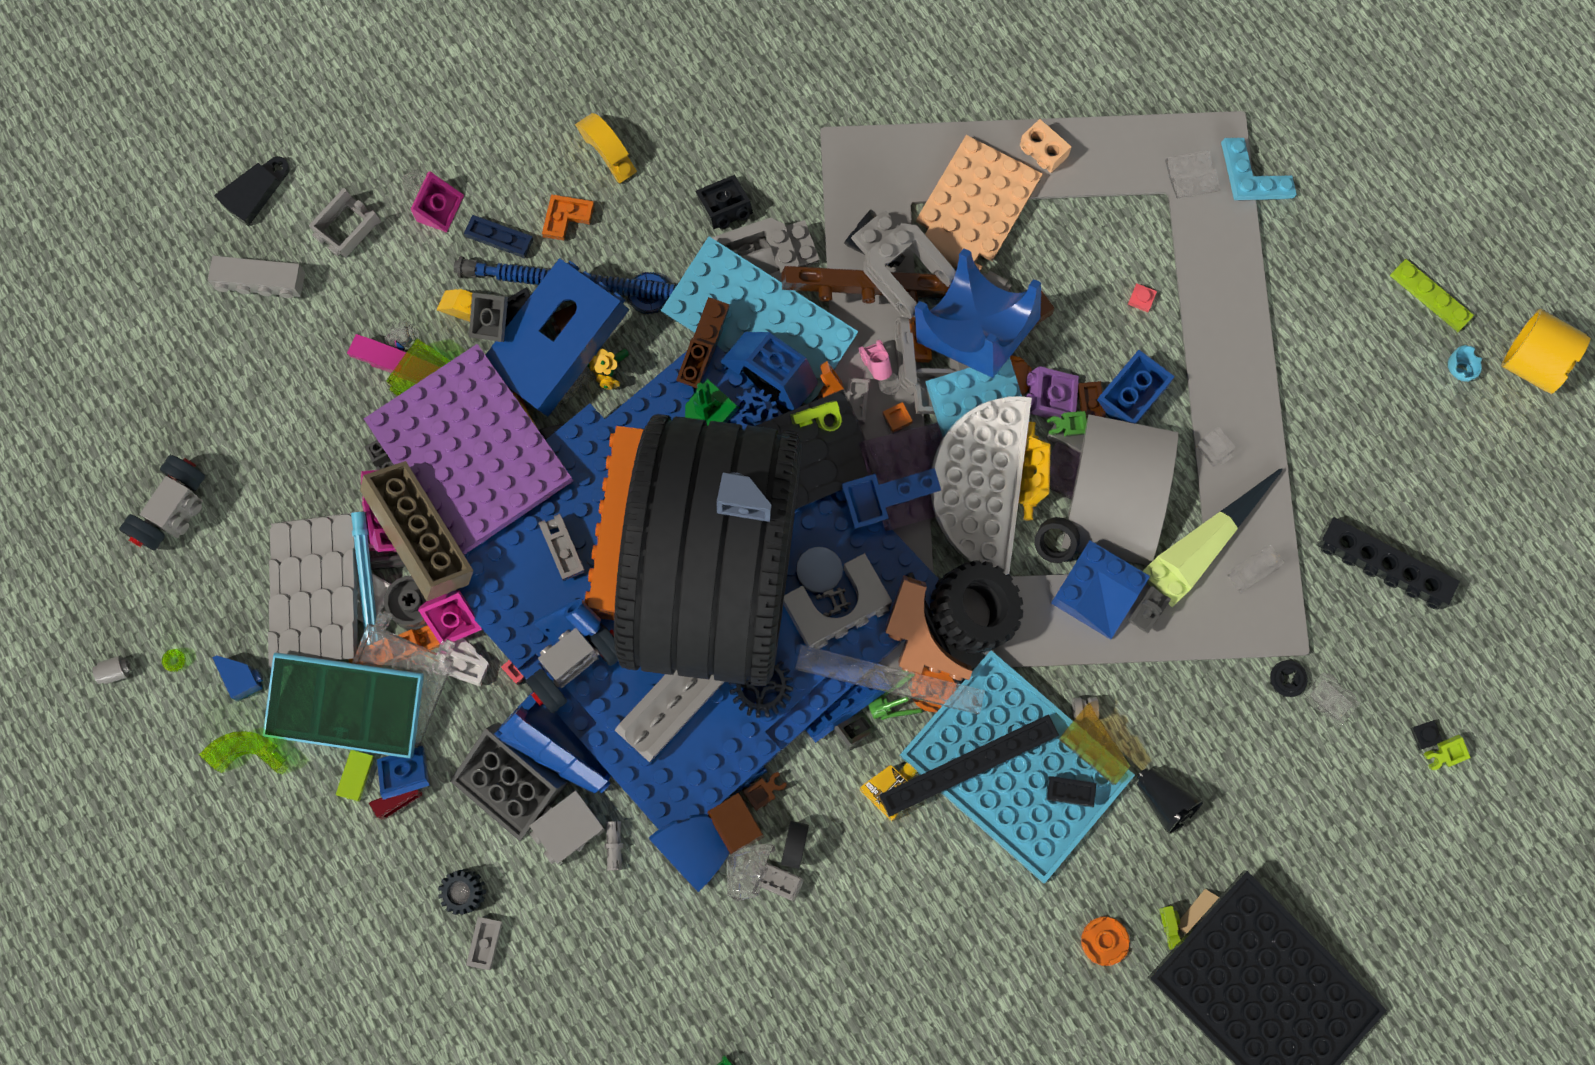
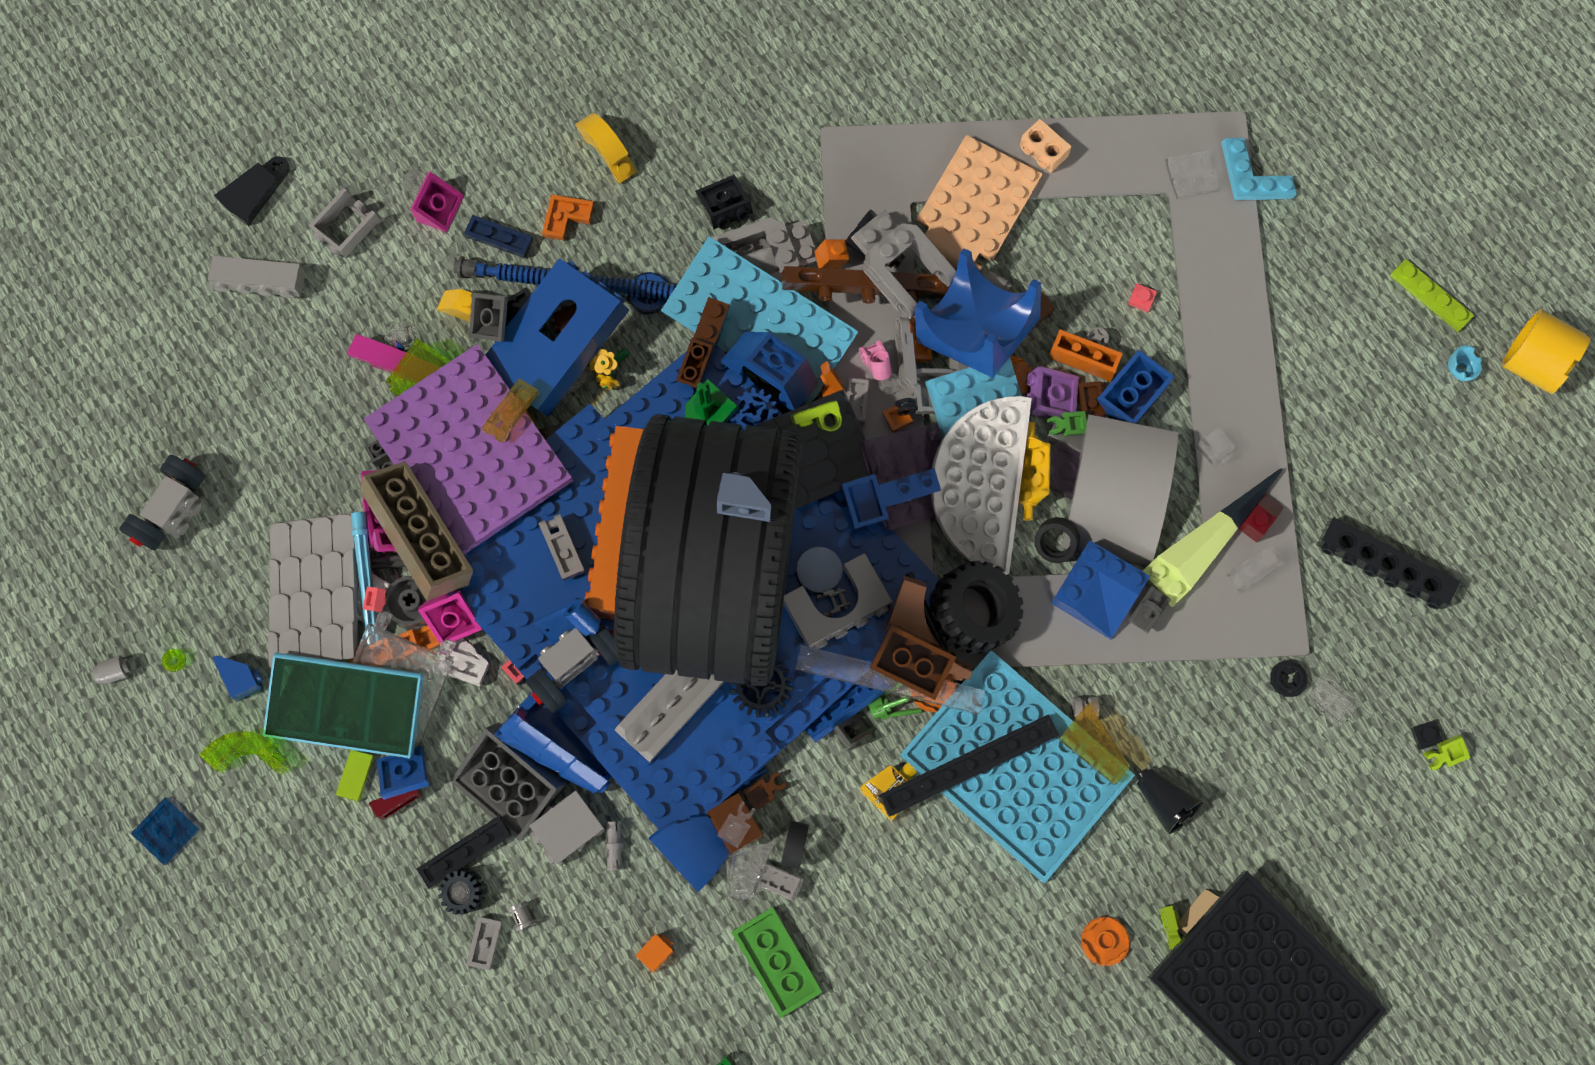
black plate [1045,776,1097,808] -> none
none -> clear blue tile [131,798,200,865]
none -> coral plate [363,586,386,612]
none -> black plate [416,816,512,889]
none -> clear yellow plate [482,378,539,443]
none -> light grey bush [508,901,537,932]
none -> orange brick [635,934,674,973]
none -> clear plate [717,801,756,848]
none -> bright green plate [731,907,822,1018]
none -> orange brick [814,239,849,269]
none -> reddish brown brick [870,623,956,700]
none -> black bush [895,398,917,416]
none -> orange brick [1048,329,1123,382]
none -> light grey wheel [1086,327,1109,347]
none -> dark red slope [1238,494,1284,543]

